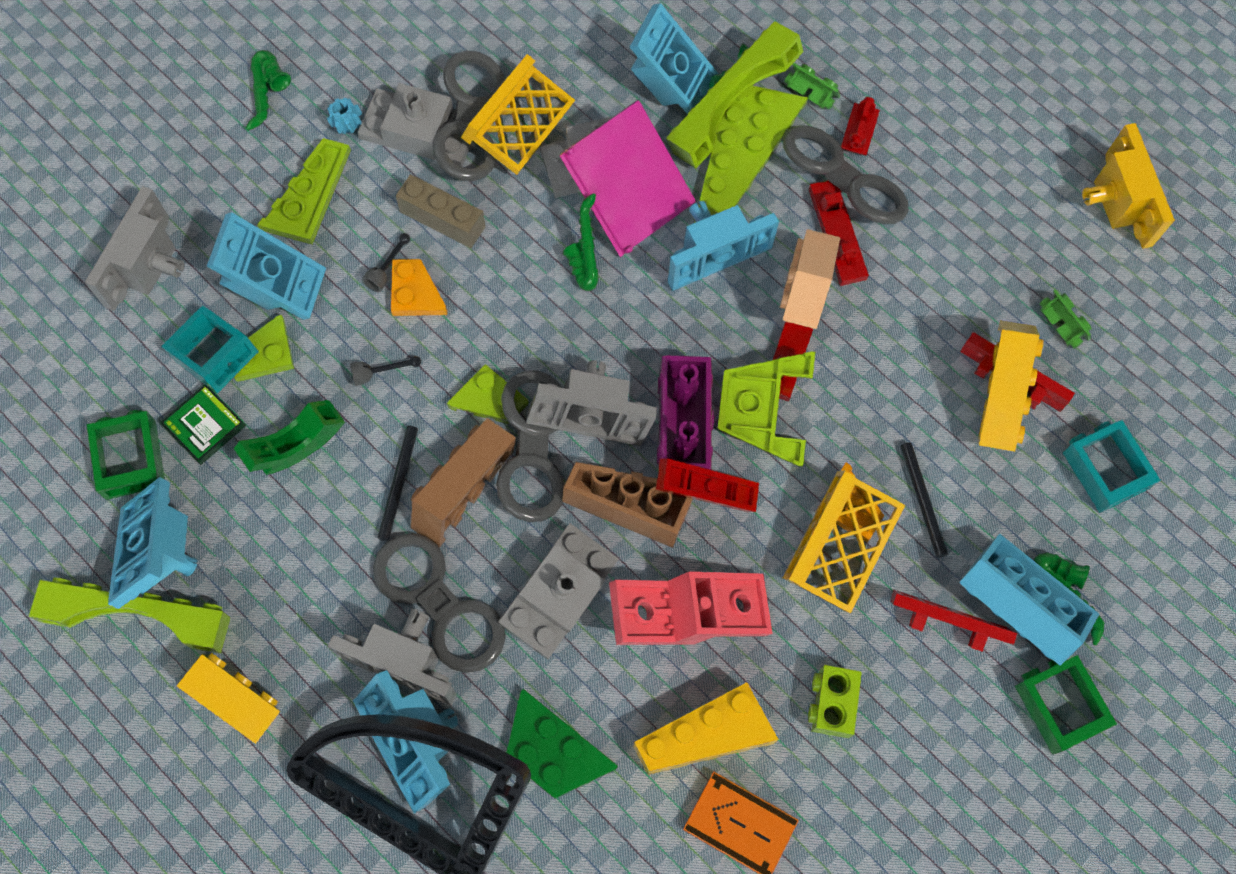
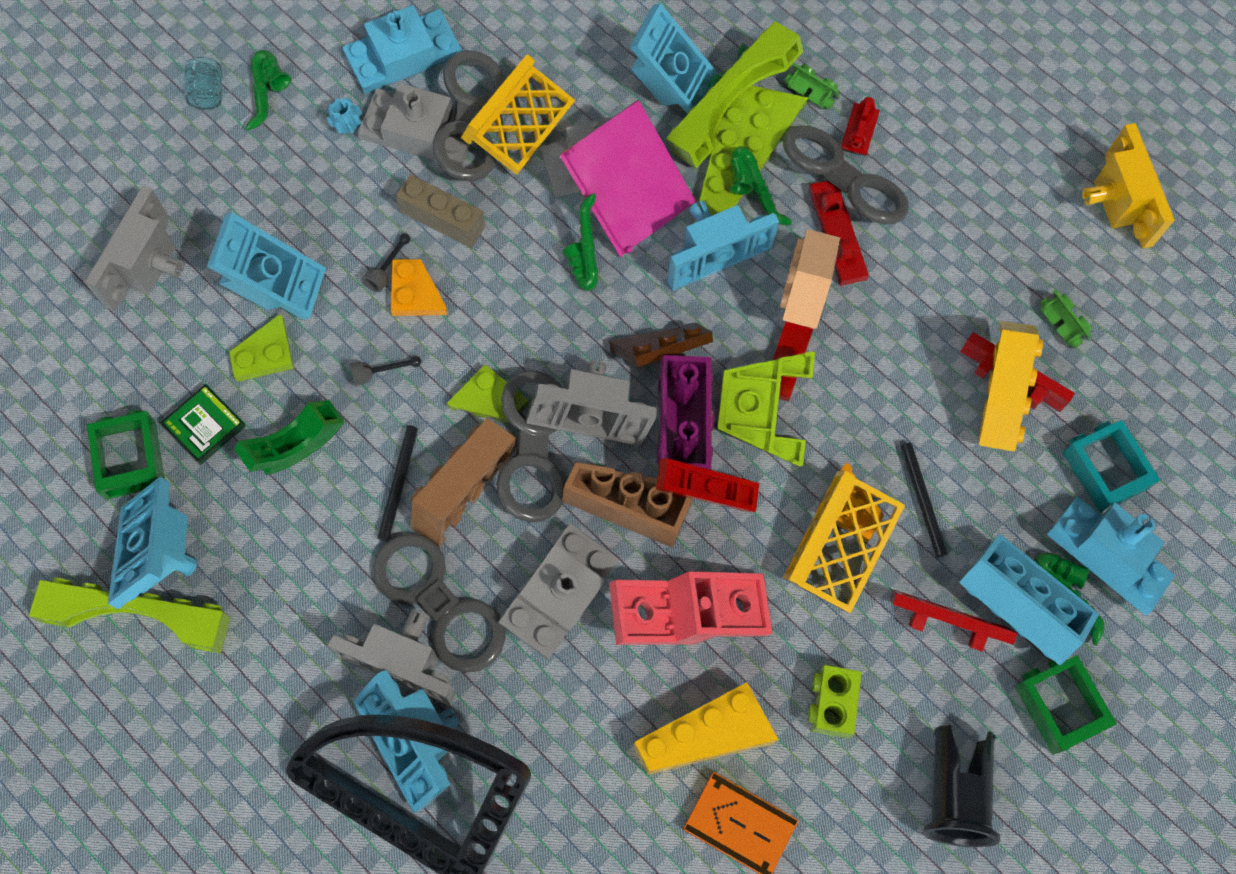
teal window [161,305,259,394] -> none
yellow wedge [177,652,280,744] -> none
lime wing [257,138,351,245] -> none
green wing [506,689,618,799] -> none
none -> clear light blue wheel [185,57,222,110]
none -> medium azure brick [342,5,462,94]
none -> reddish brown wing [609,323,713,367]
none -> green piece [730,146,792,225]
none -> black piece [923,725,1000,847]
none -> medium azure brick [1047,496,1175,616]

